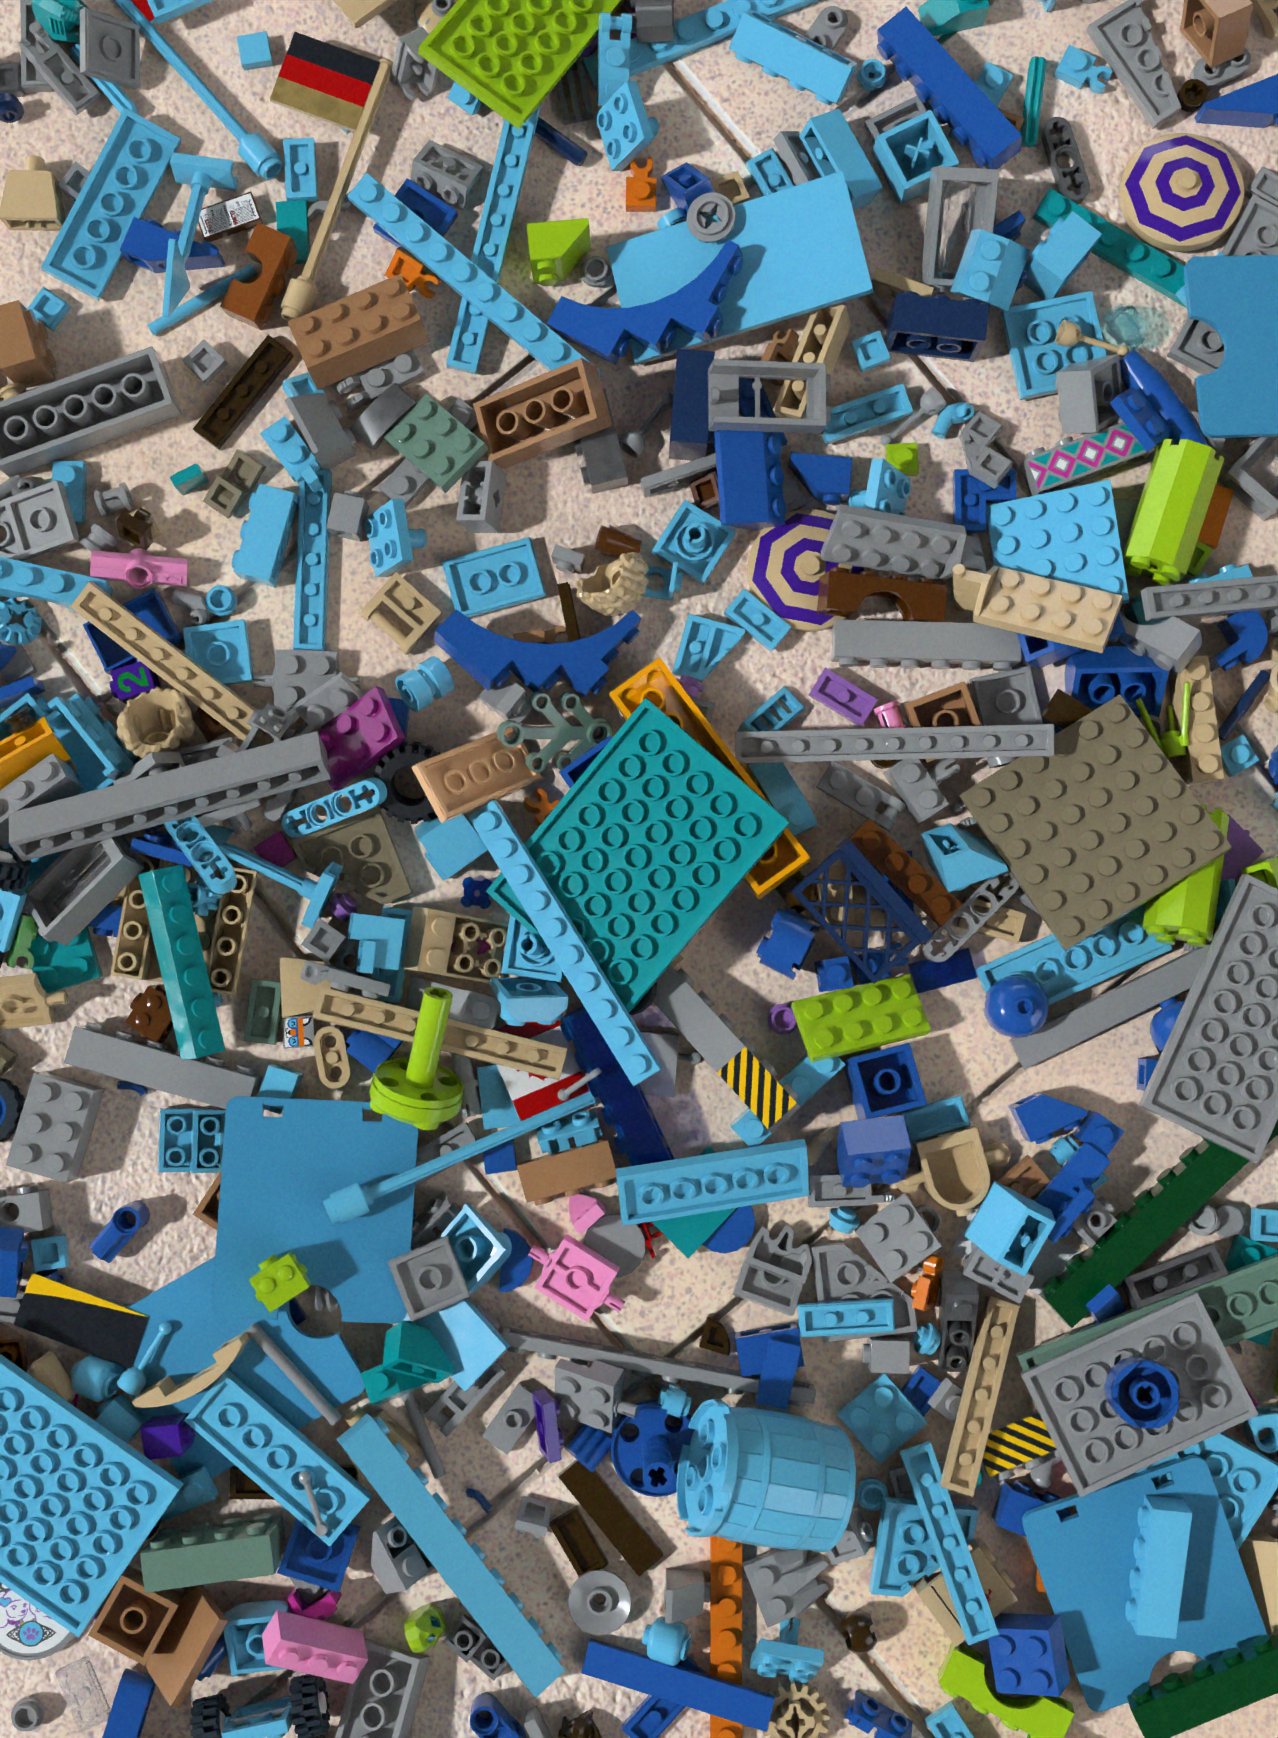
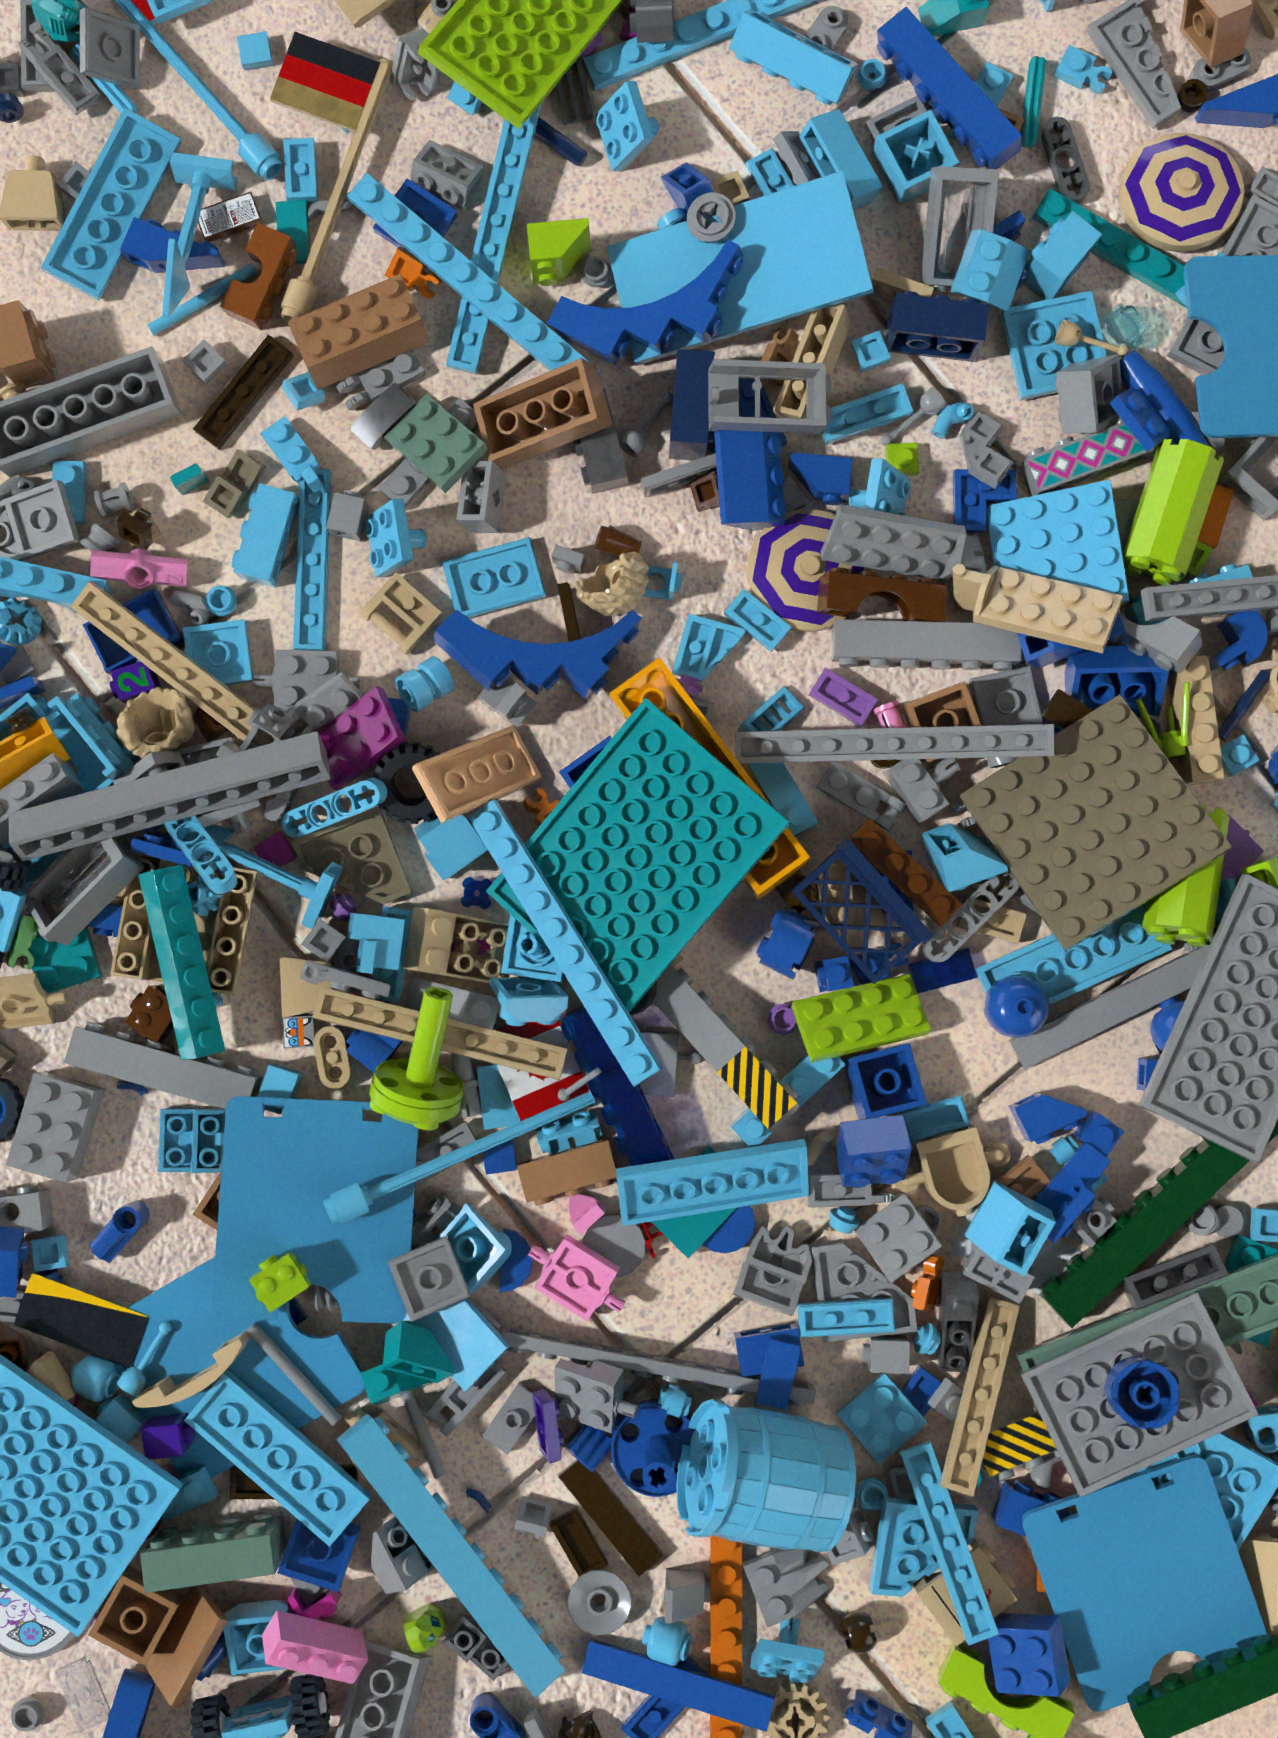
medium azure tile [27,287,71,332] -> none
sand green plate [243,979,282,1045] -> none
light grey slope [285,393,357,469] -> none
light grey hinge [299,1471,329,1536] -> none
sand green plant [497,691,613,773] -> none
medium nougat plate [513,626,567,644] -> none
medium azure plate [597,12,632,106] -> none
orange plate [626,157,656,212] -> none
medium azure plate [652,499,737,586] -> none
dark brown tile [699,1315,730,1356] -> none
blue tile [1086,1284,1127,1323] -> none
medium azure brick [1125,1495,1193,1639] -> none

